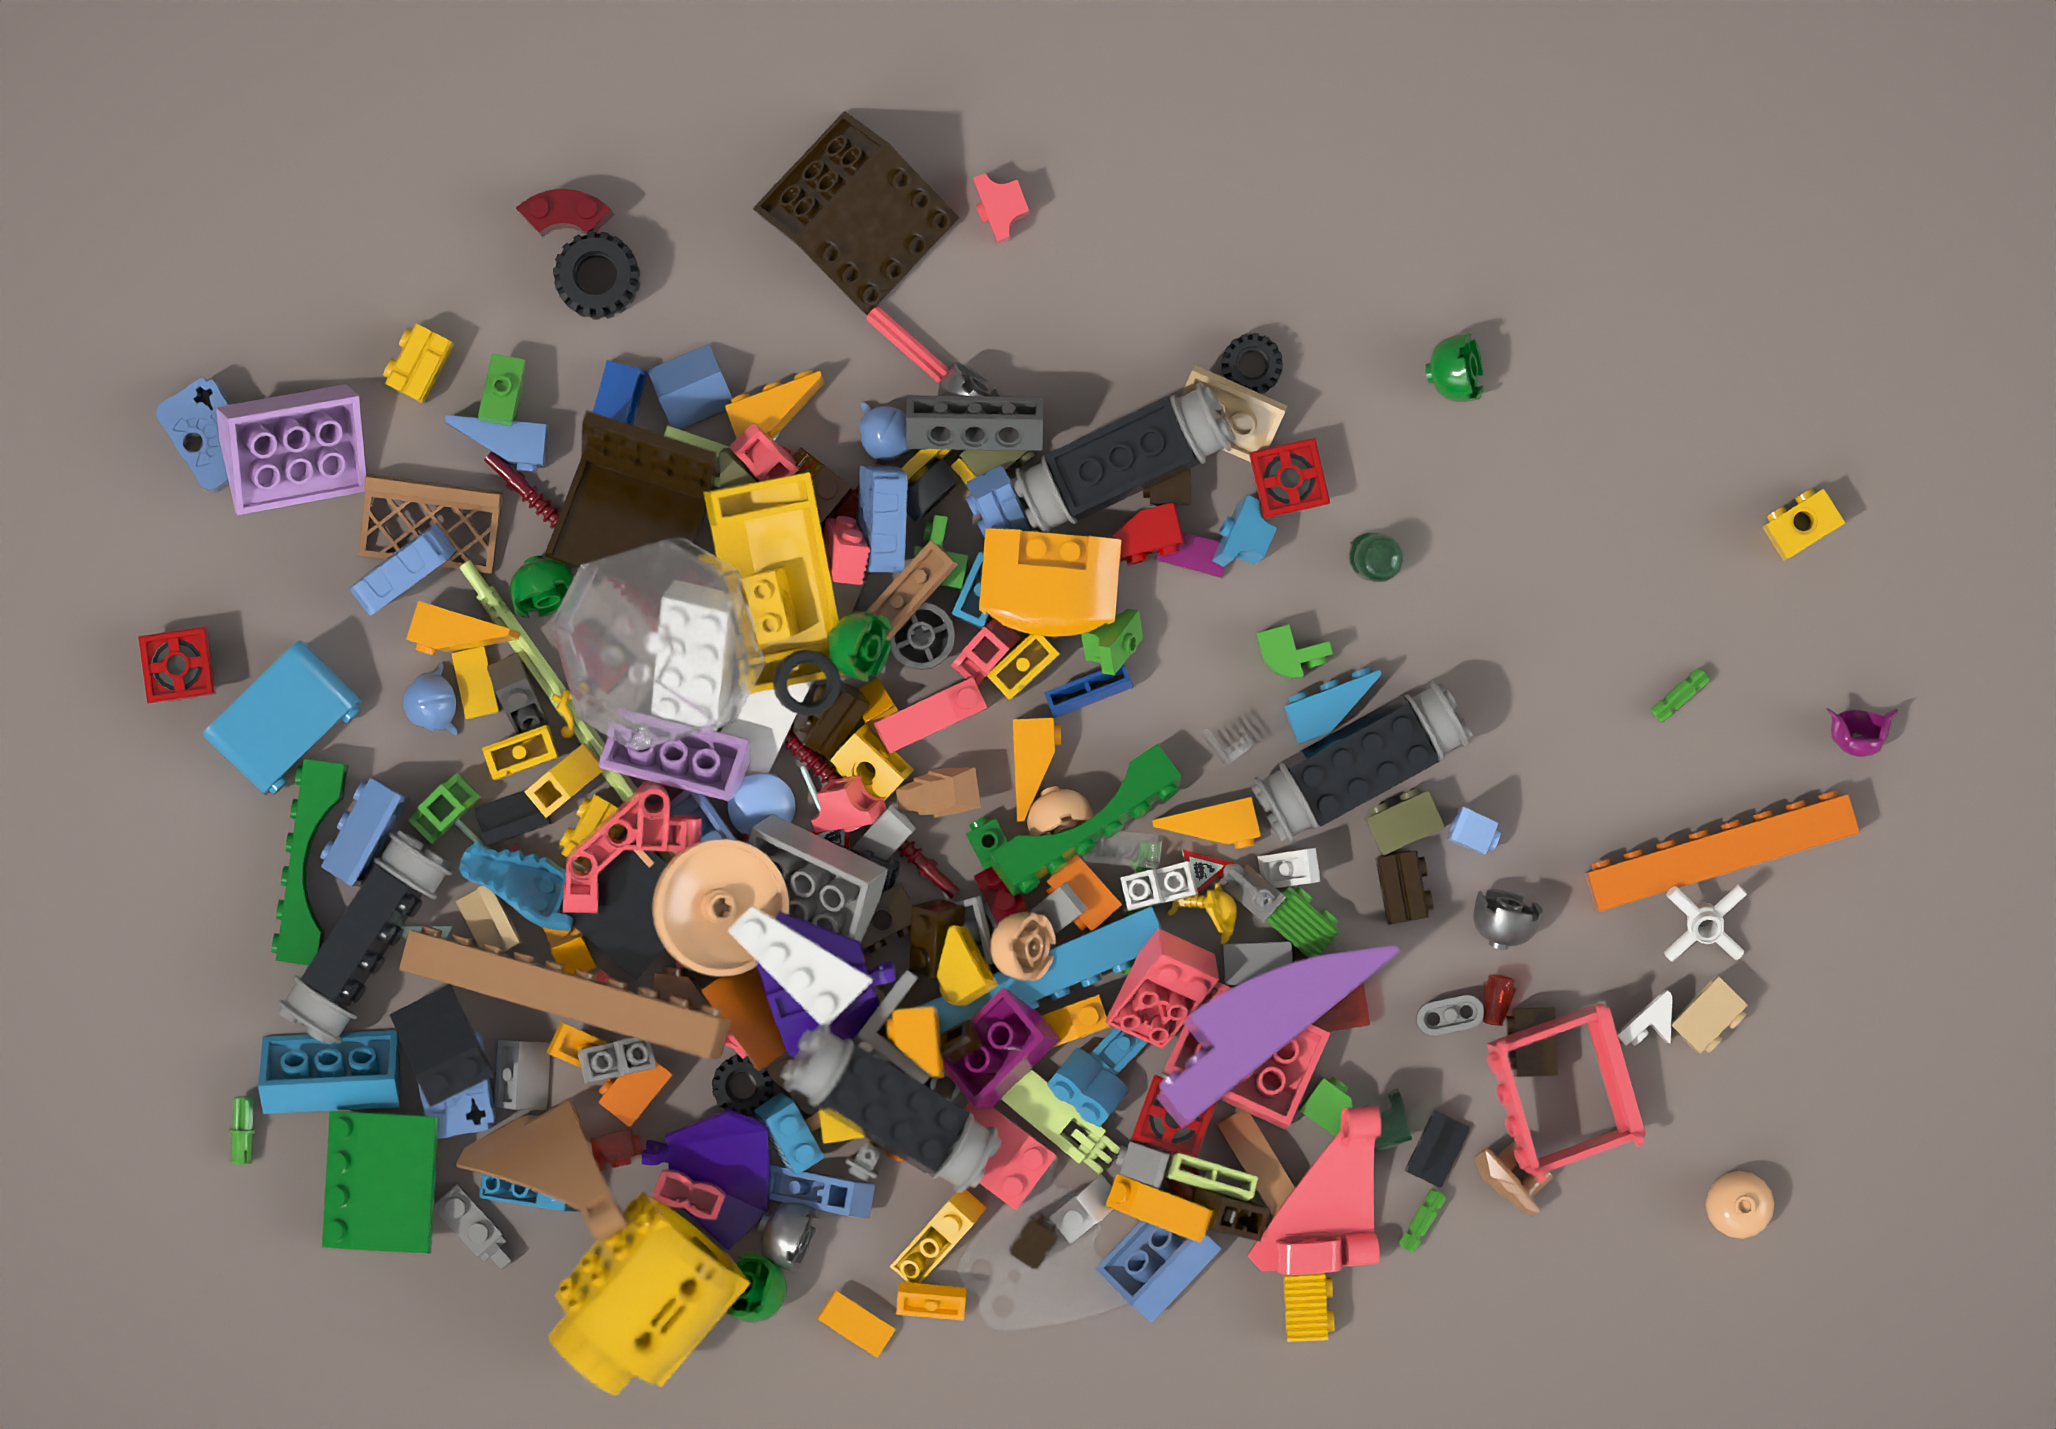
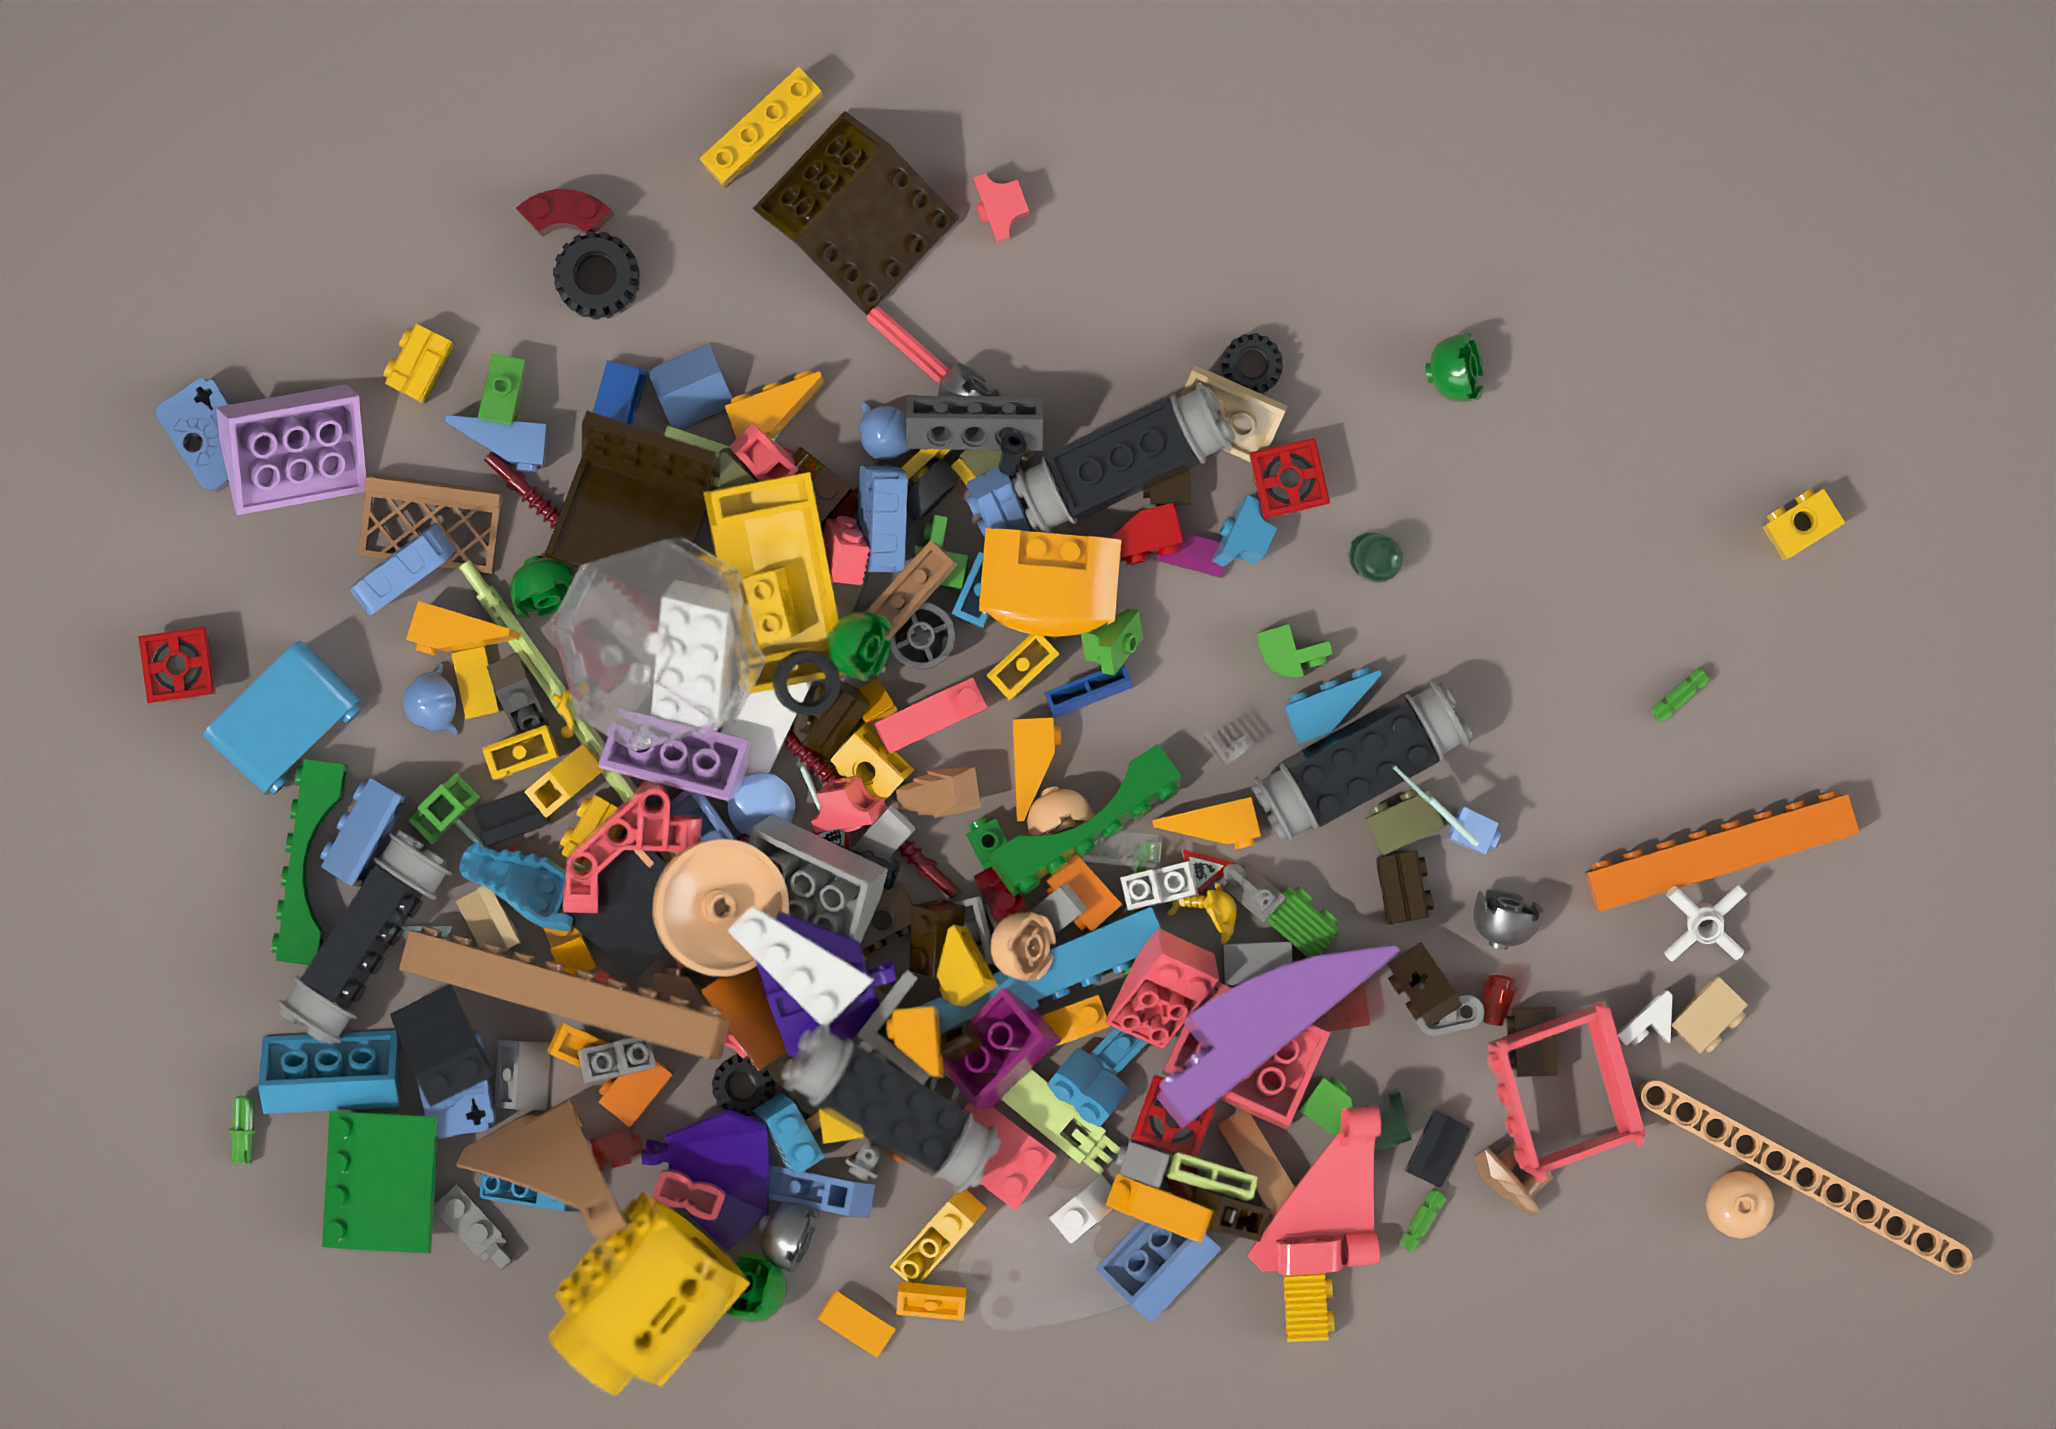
coral brick [951,618,1021,687] -> none
dark brown brick [1009,1214,1057,1270] -> none
white slope [1257,848,1320,888] -> none
magenta hair [1826,708,1898,757] -> none
none -> yellow brick [699,67,823,188]
none -> black pin [998,432,1027,476]
none -> dark brown brick [1387,942,1462,1028]
none -> light aqua piece [1393,766,1479,846]
none -> light nougat beam [1638,1080,1972,1274]

